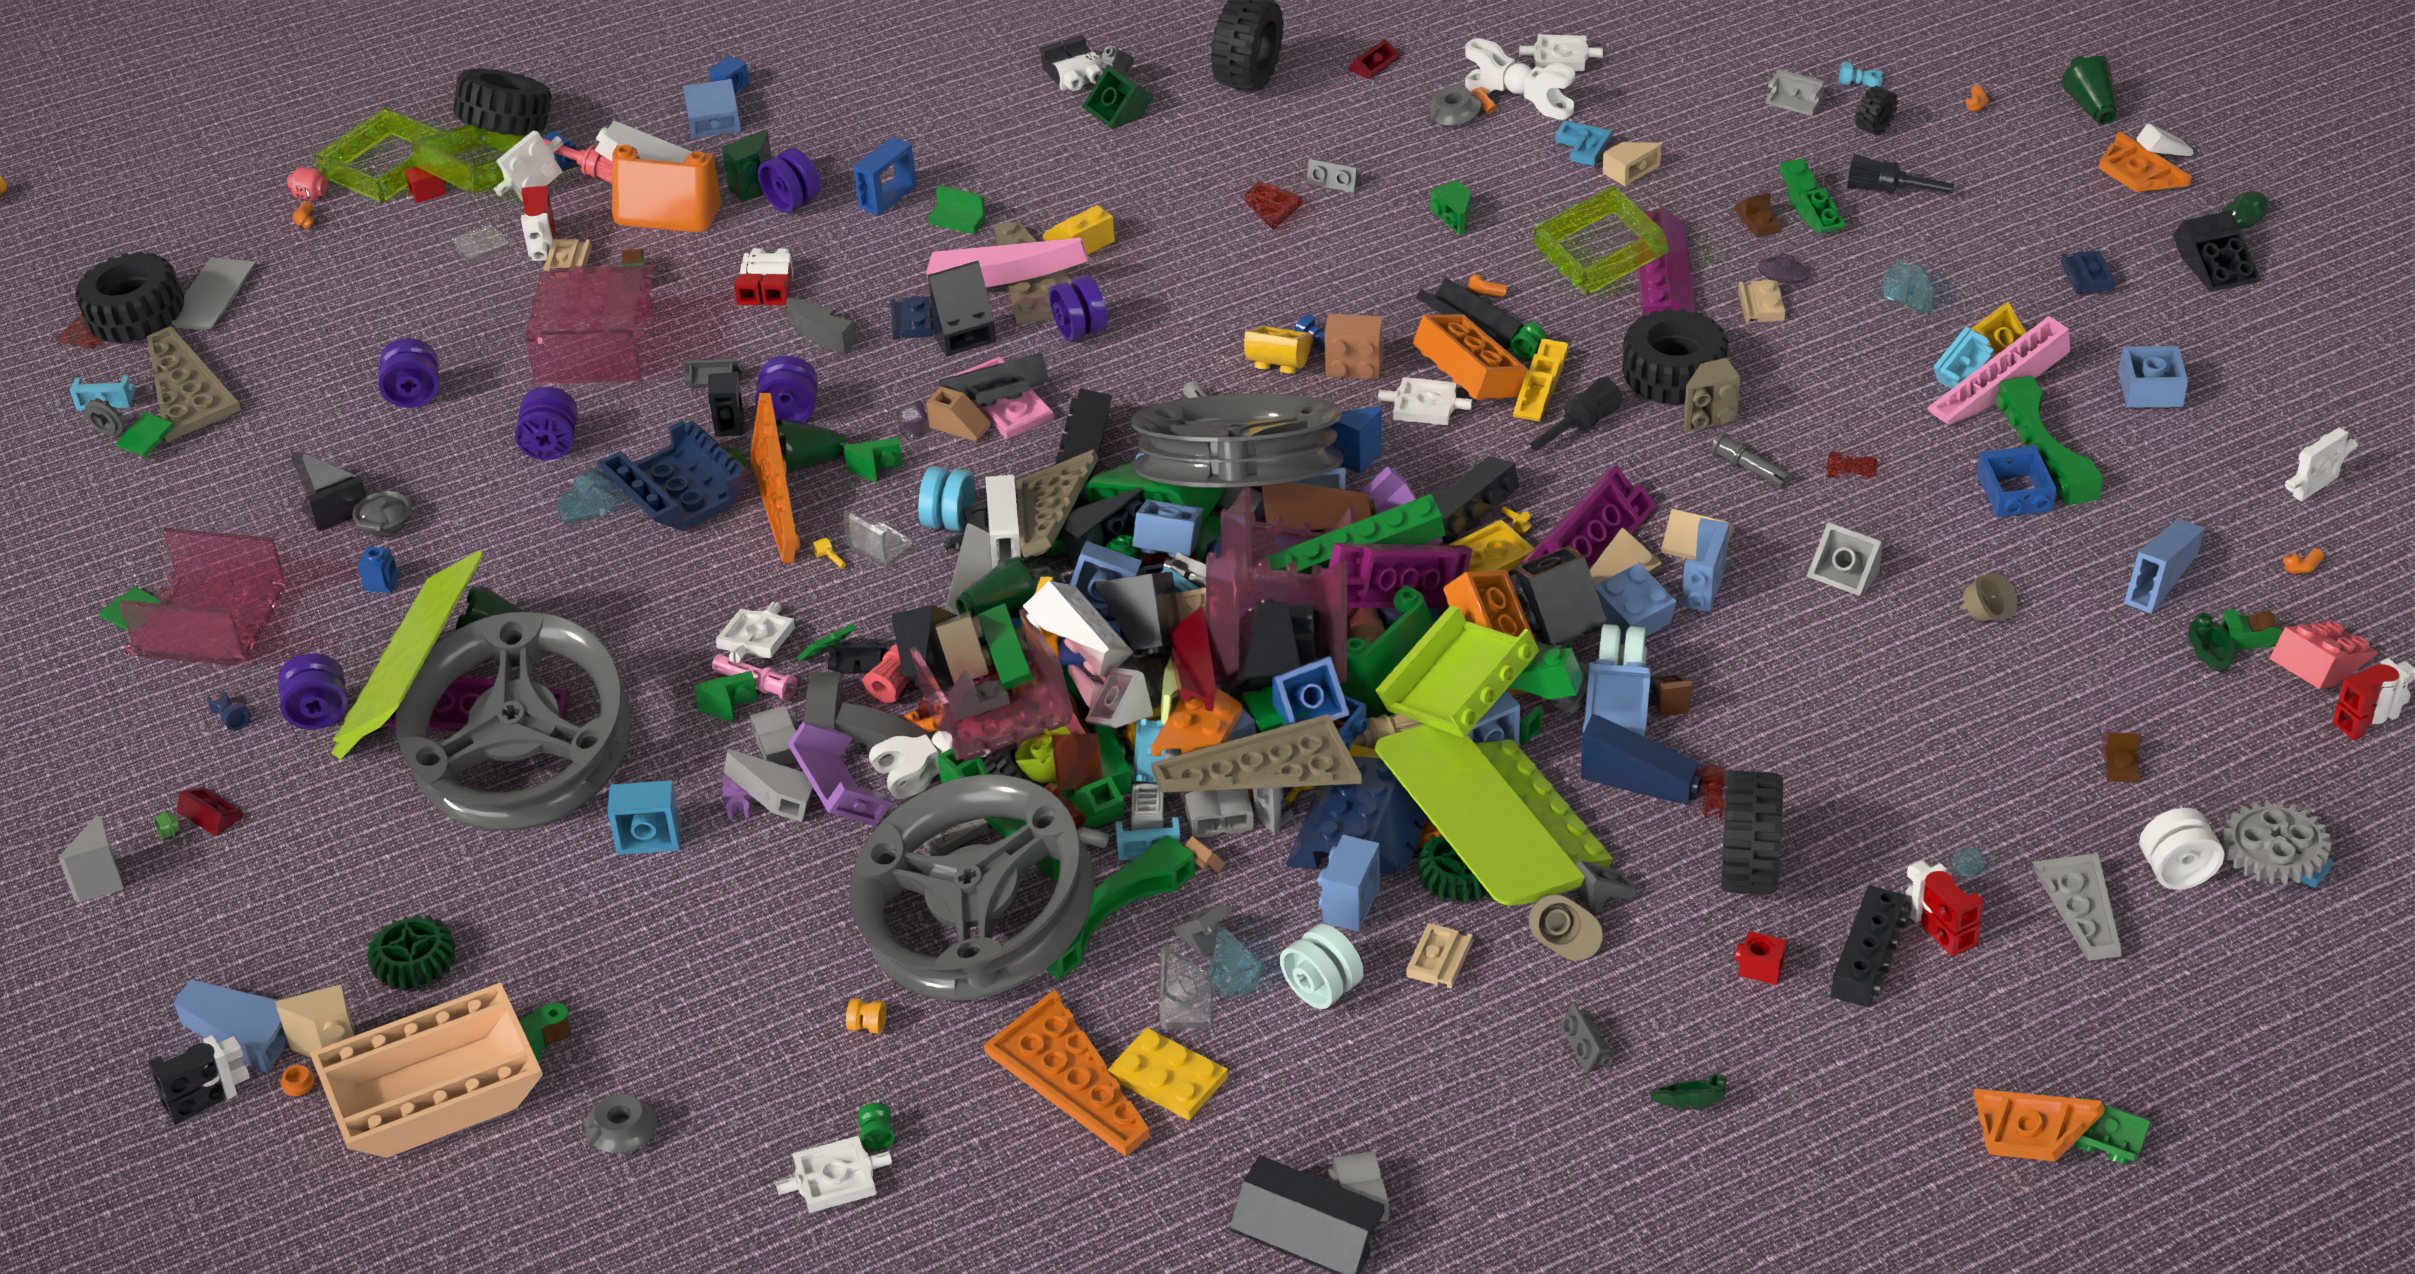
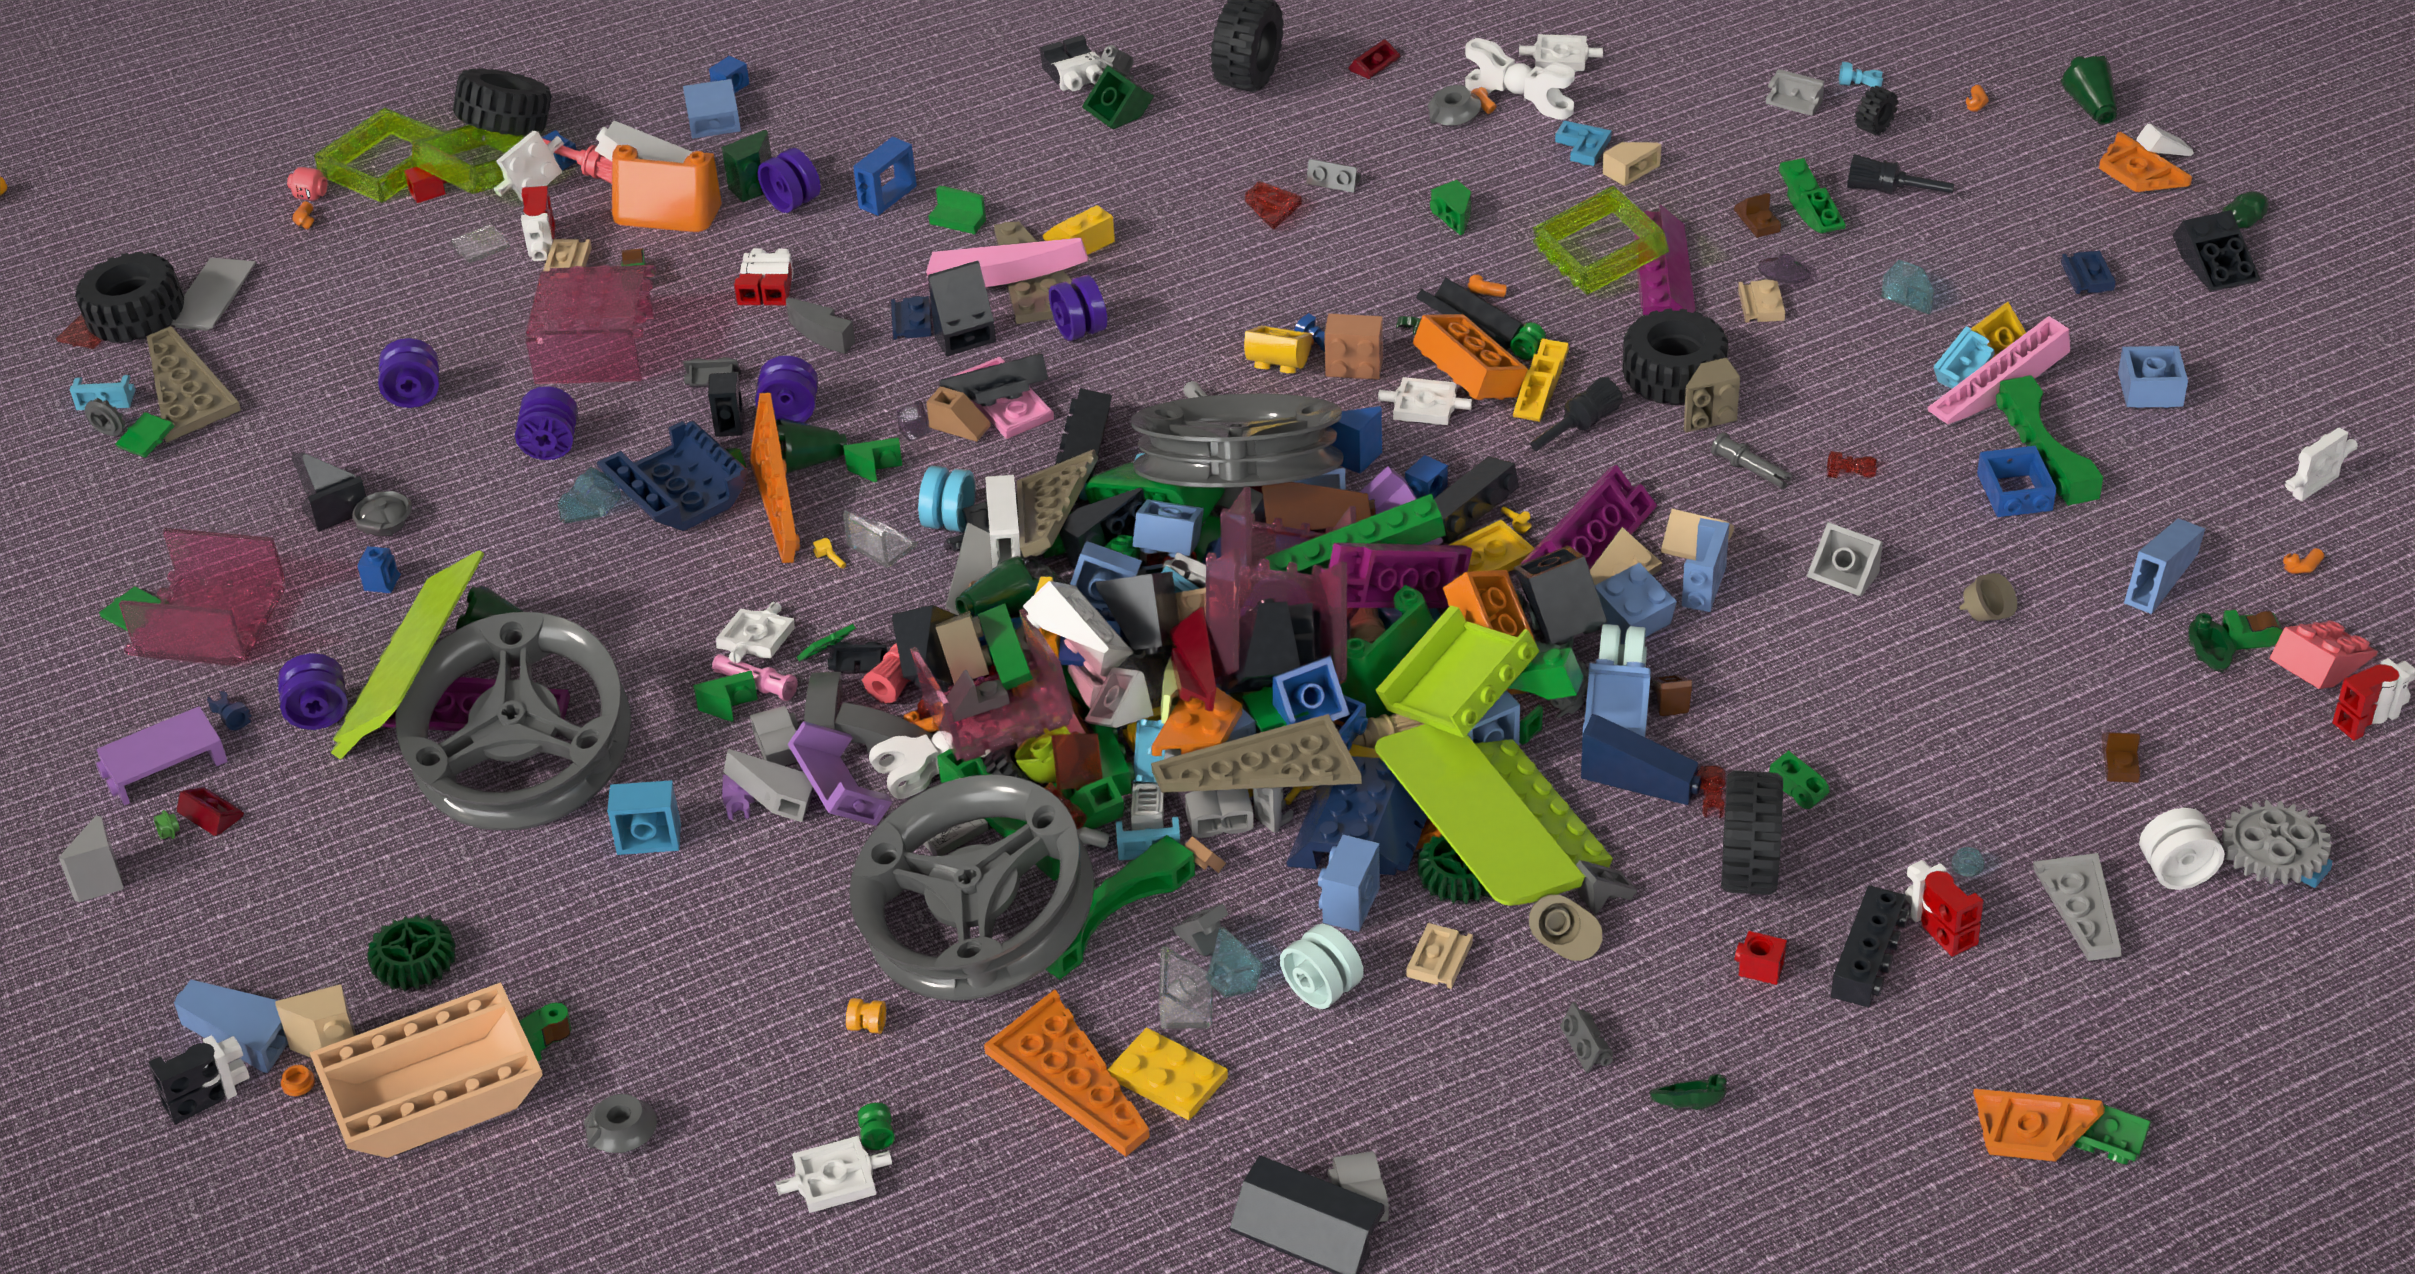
none -> medium lavender panel [96,706,228,806]
none -> dark green piece [1396,316,1422,335]
none -> blue brick [1405,455,1448,499]
none -> green leg [1769,750,1829,809]

